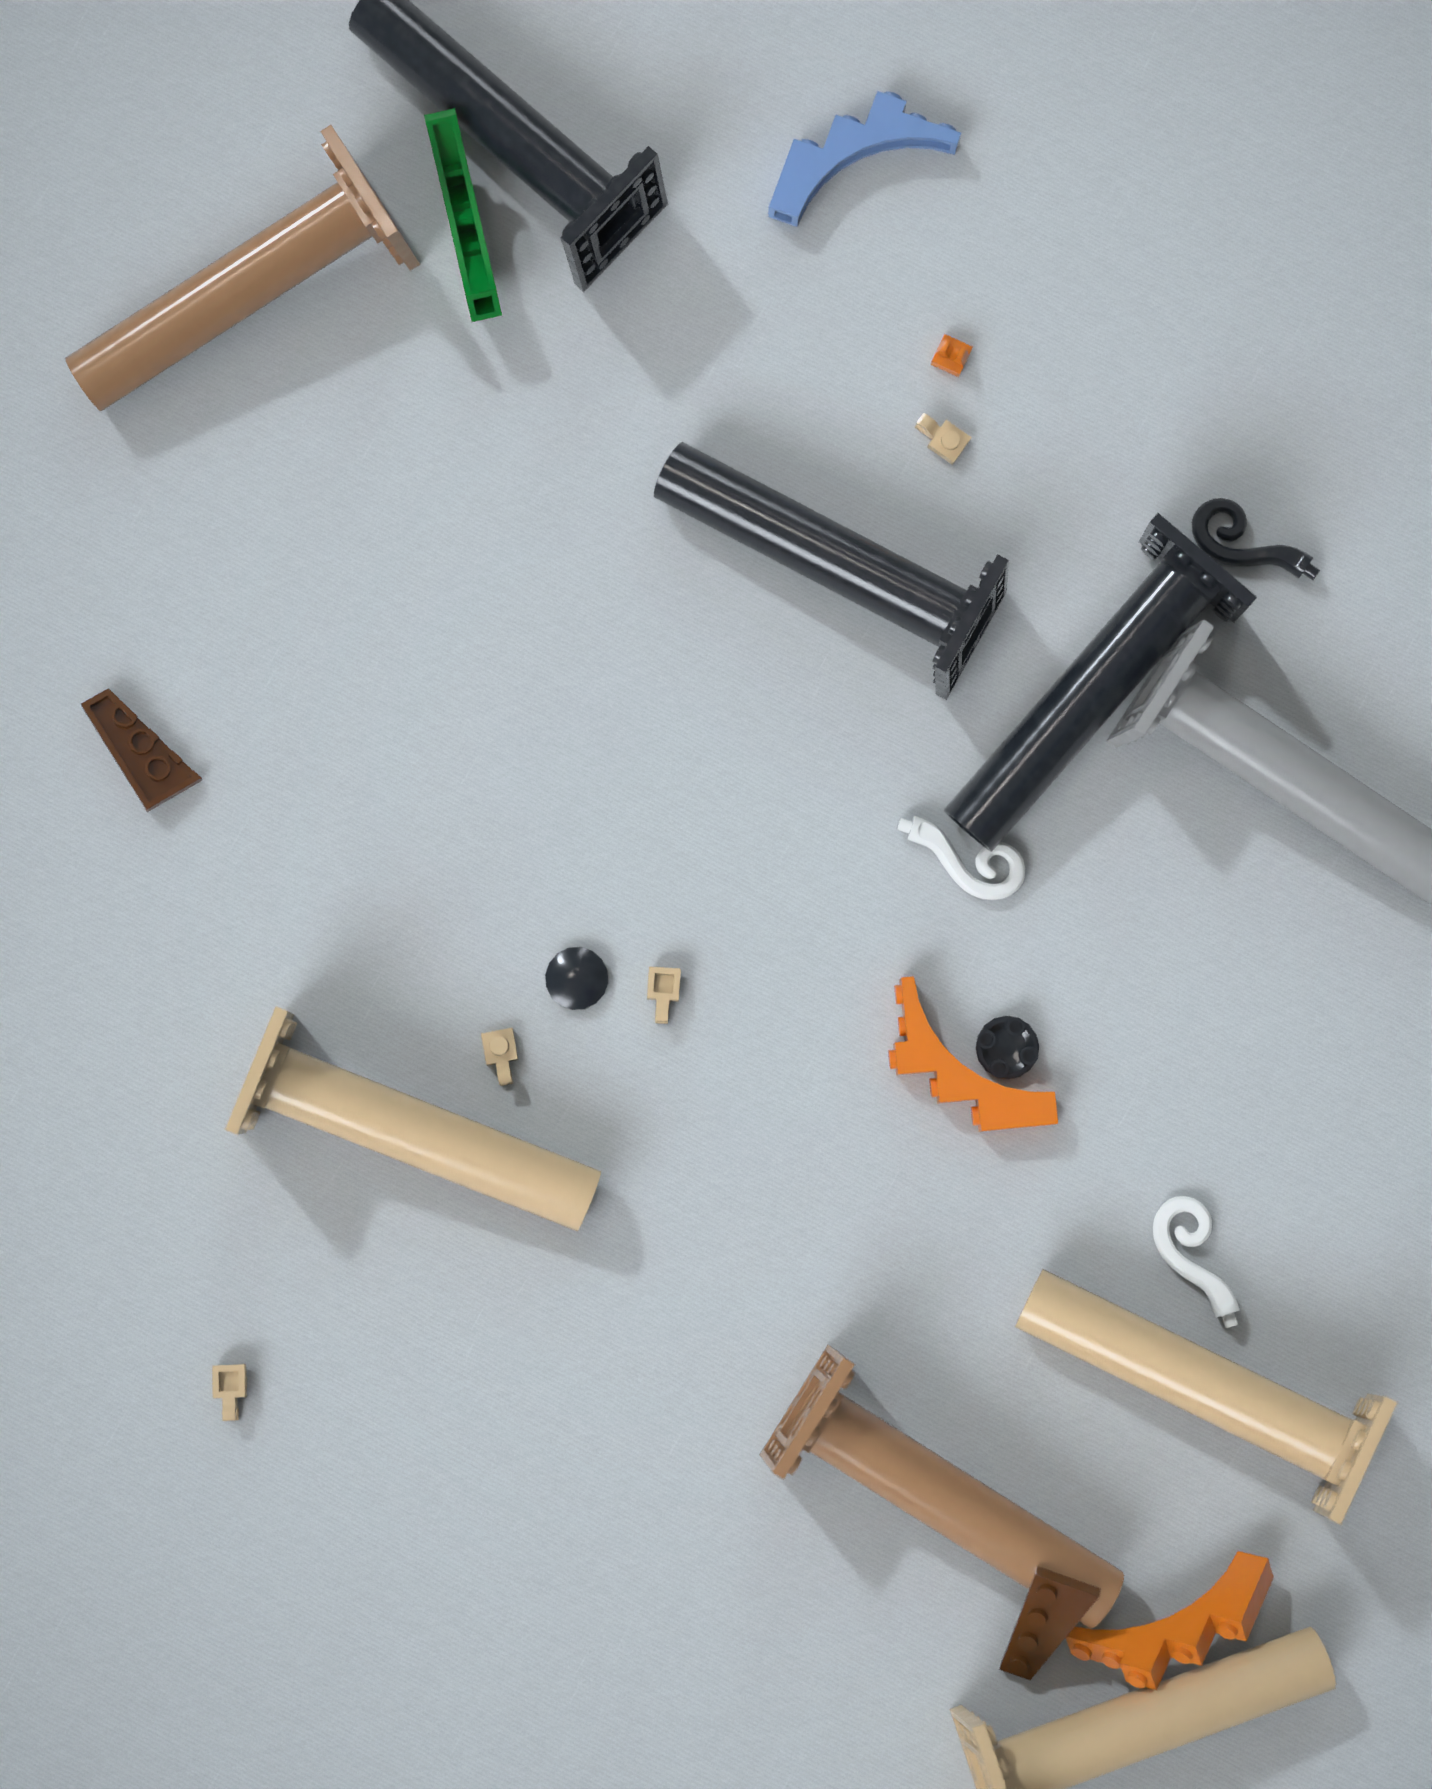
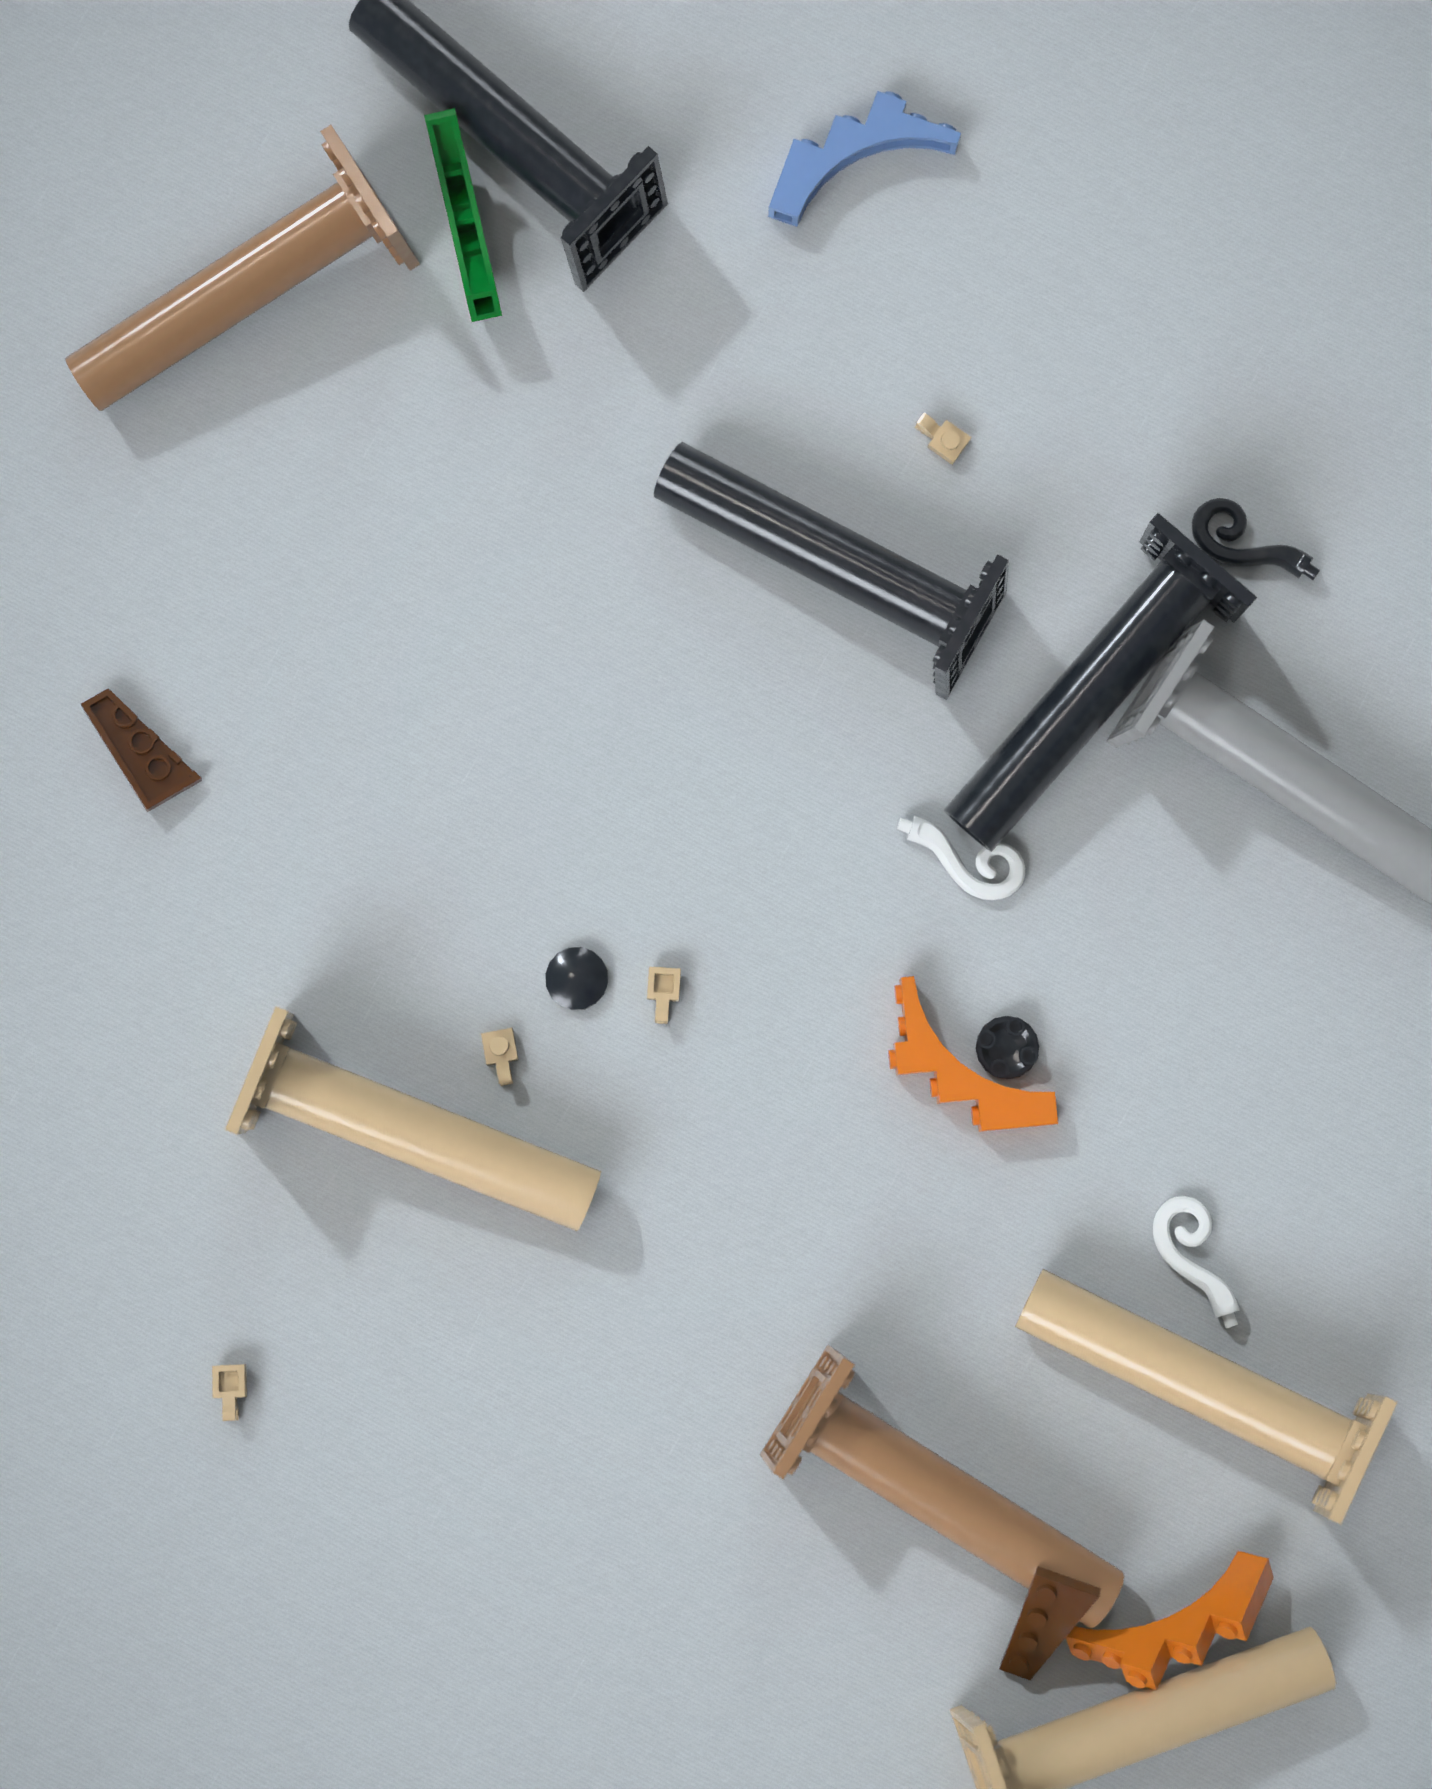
orange tile [931,334,973,377] -> none

